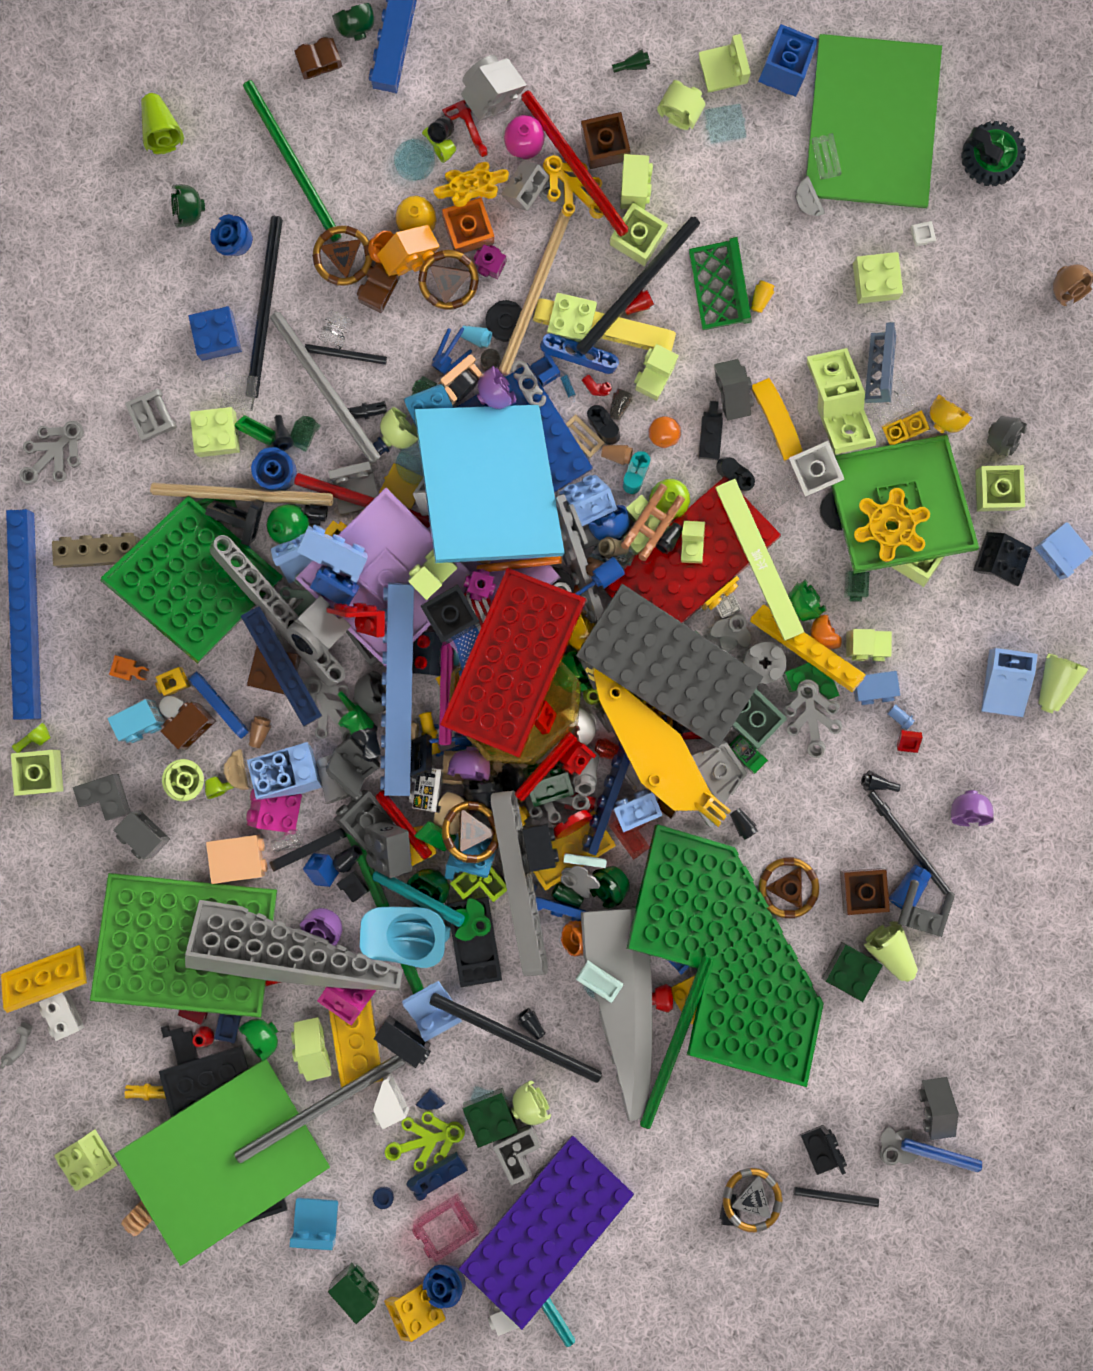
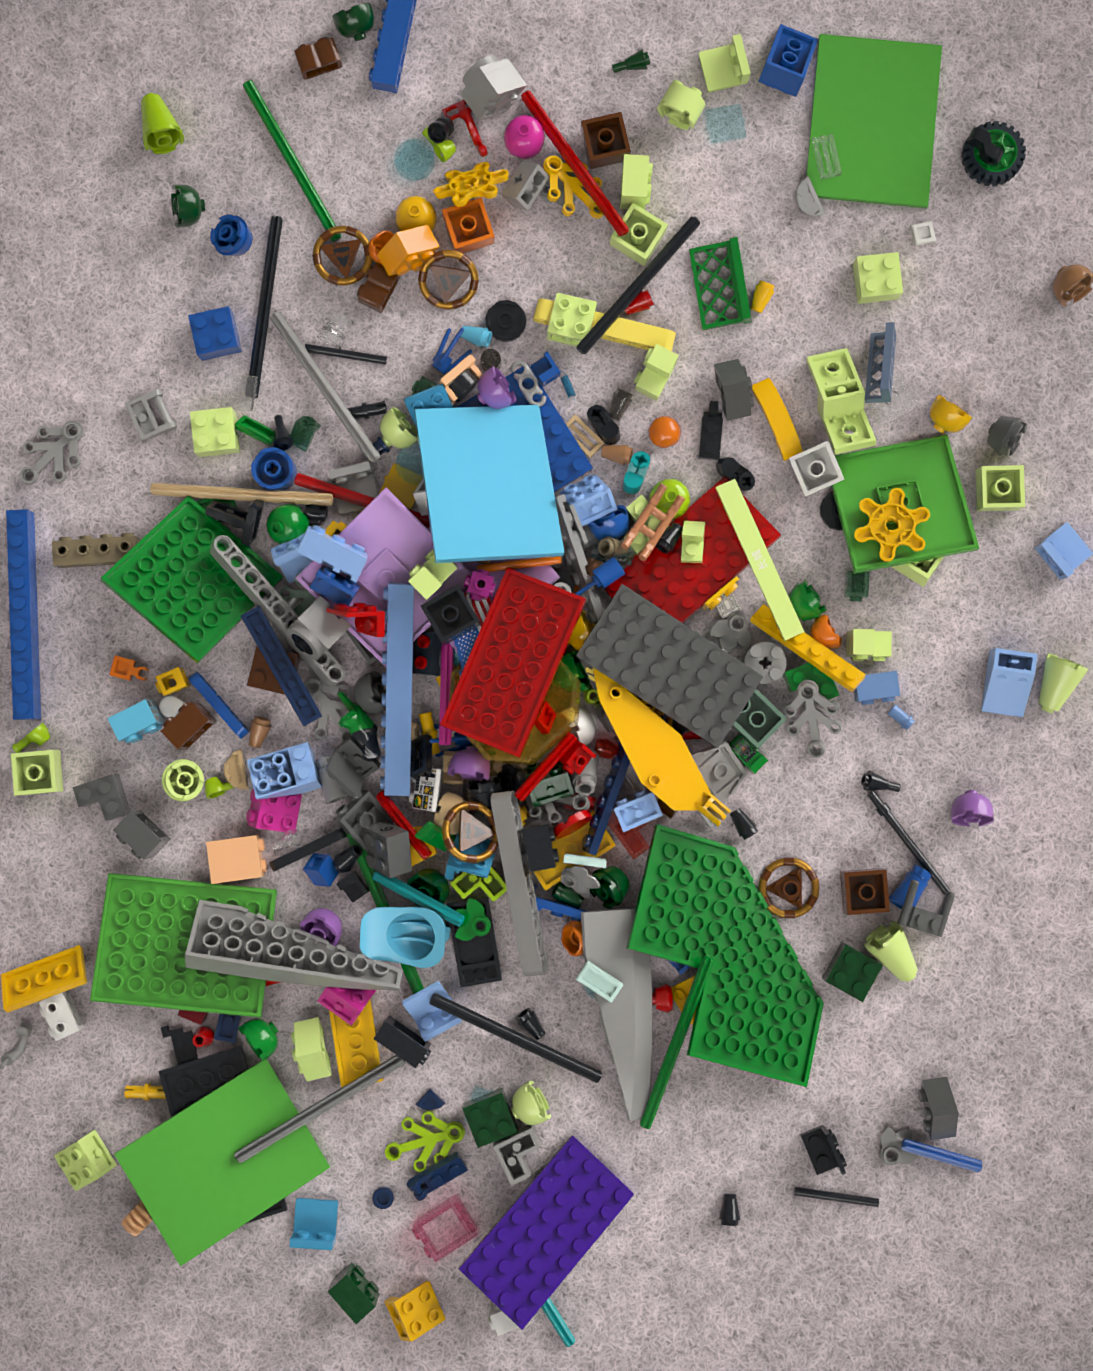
white slope [372,1073,409,1130] -> none
blue cone [423,1265,466,1309] -> none
magenta brick [473,244,507,280] -> none
tan axle [499,207,572,376] -> none
blue beam [540,333,619,374] -> none
red arm [581,374,612,396] -> none
piece [723,1168,783,1233] -> none
yellow slope [882,410,931,445] -> none
red plate [897,730,923,753] -> none
black bracket [973,532,1032,586] -> none

